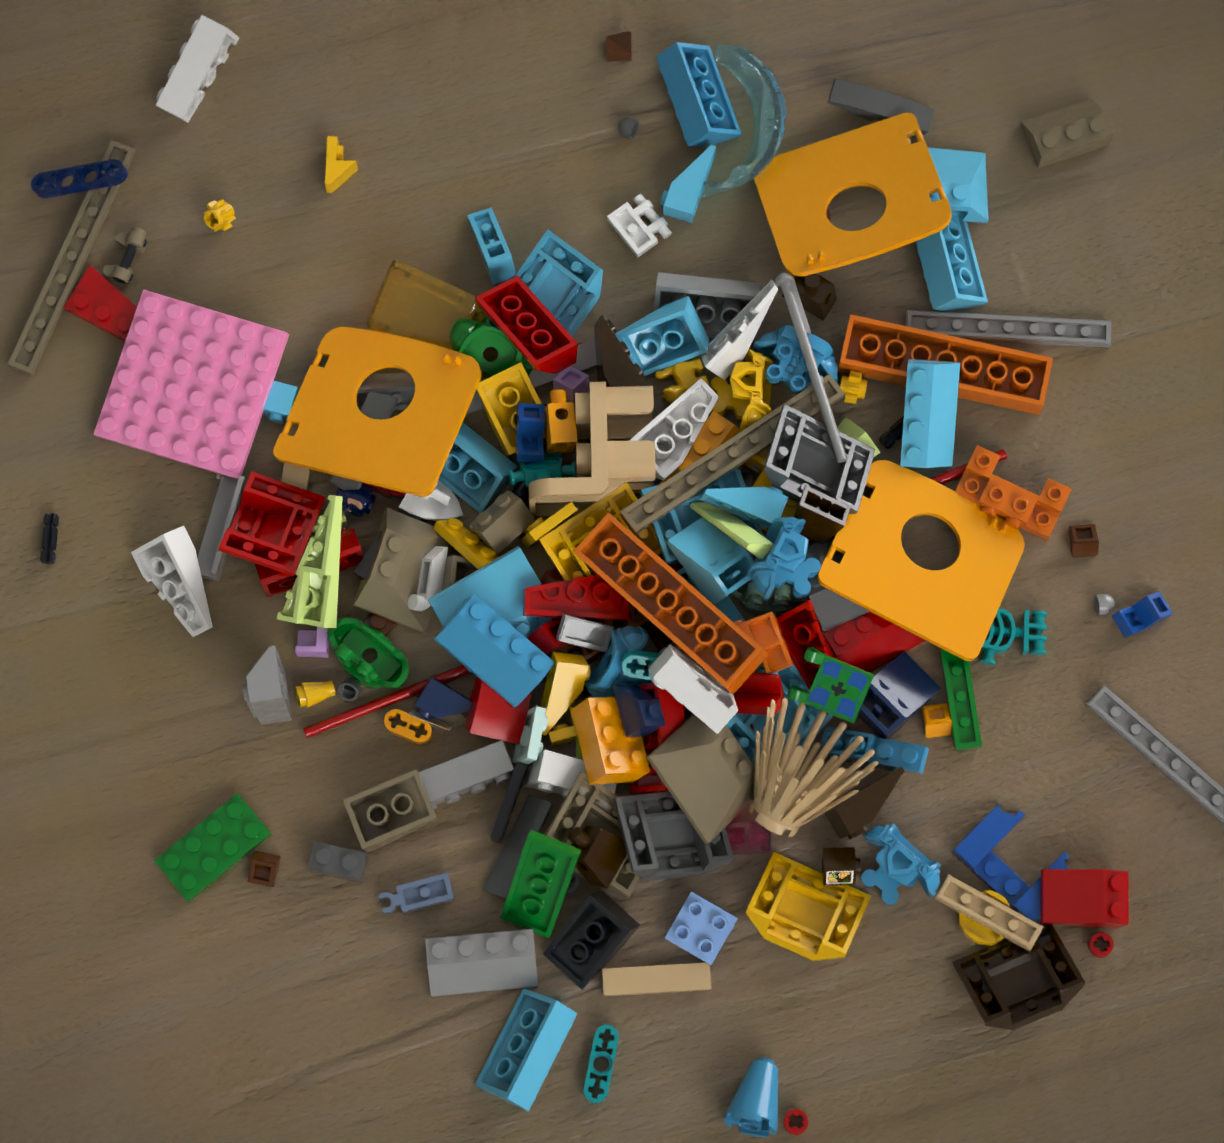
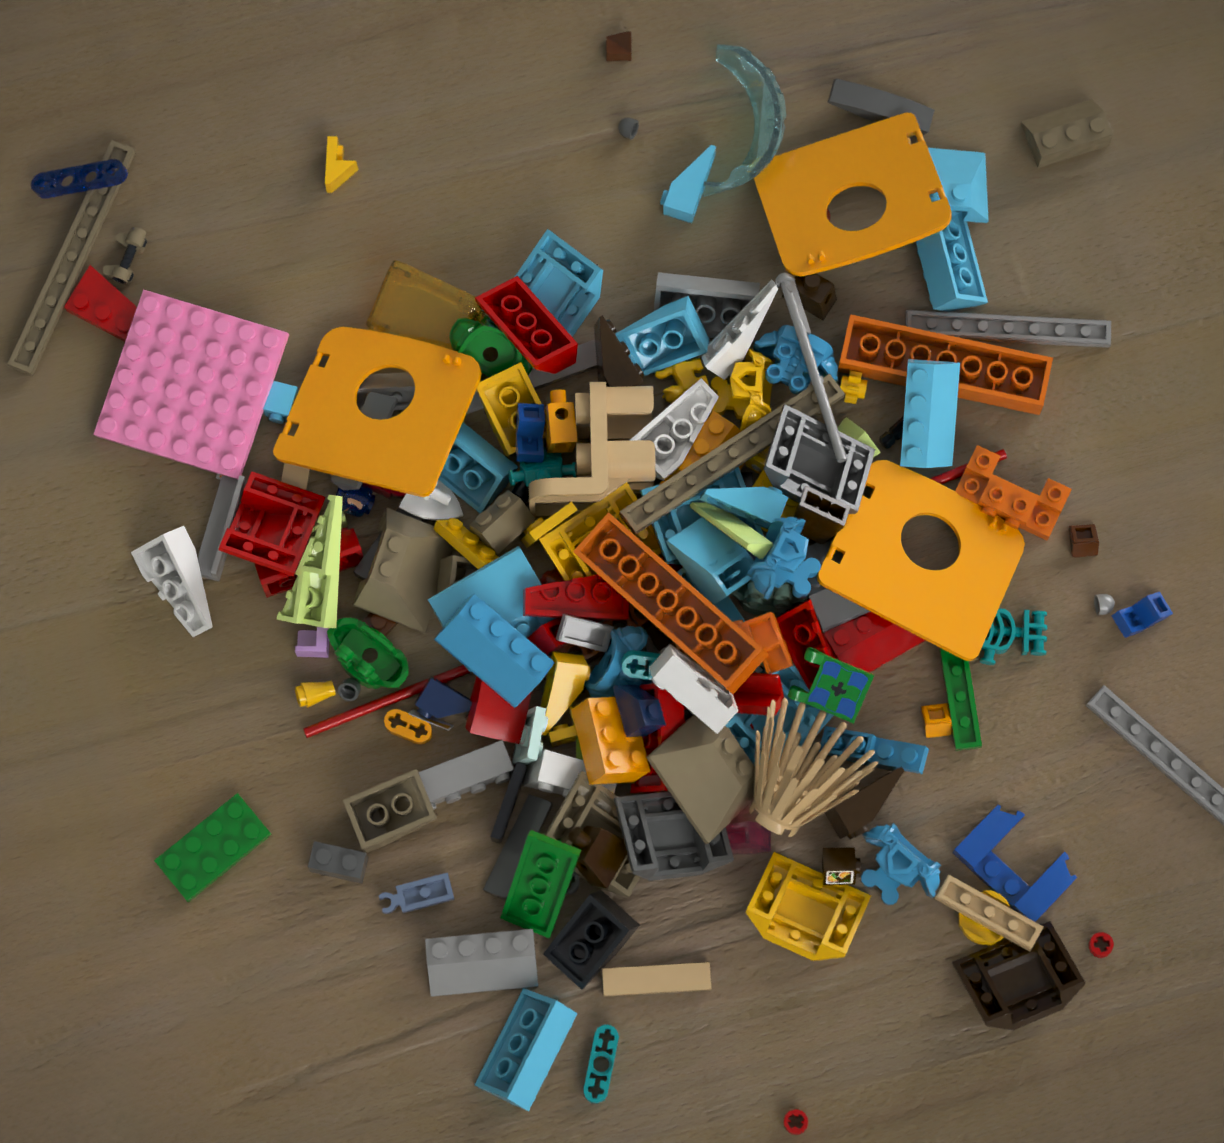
black axle [40,513,59,564] -> none
white wedge [156,15,239,123] -> none
yellow gear [203,199,236,232] -> none
light grey slope [243,646,292,725] -> none
reddish brown slope [248,851,281,887] -> none
white piece [407,546,448,611] -> none
medium azure slope [467,208,516,285] -> none
lavender panel [553,366,590,412] -> none
white plate [607,194,672,258] -> none
dark azure slope [656,42,742,148] -> none
light blue hinge [665,891,738,965] -> none
dark azure cone [724,1057,778,1137] -> none
dark blue slope [858,651,941,739] -> none
red slope [1041,869,1129,929] -> none

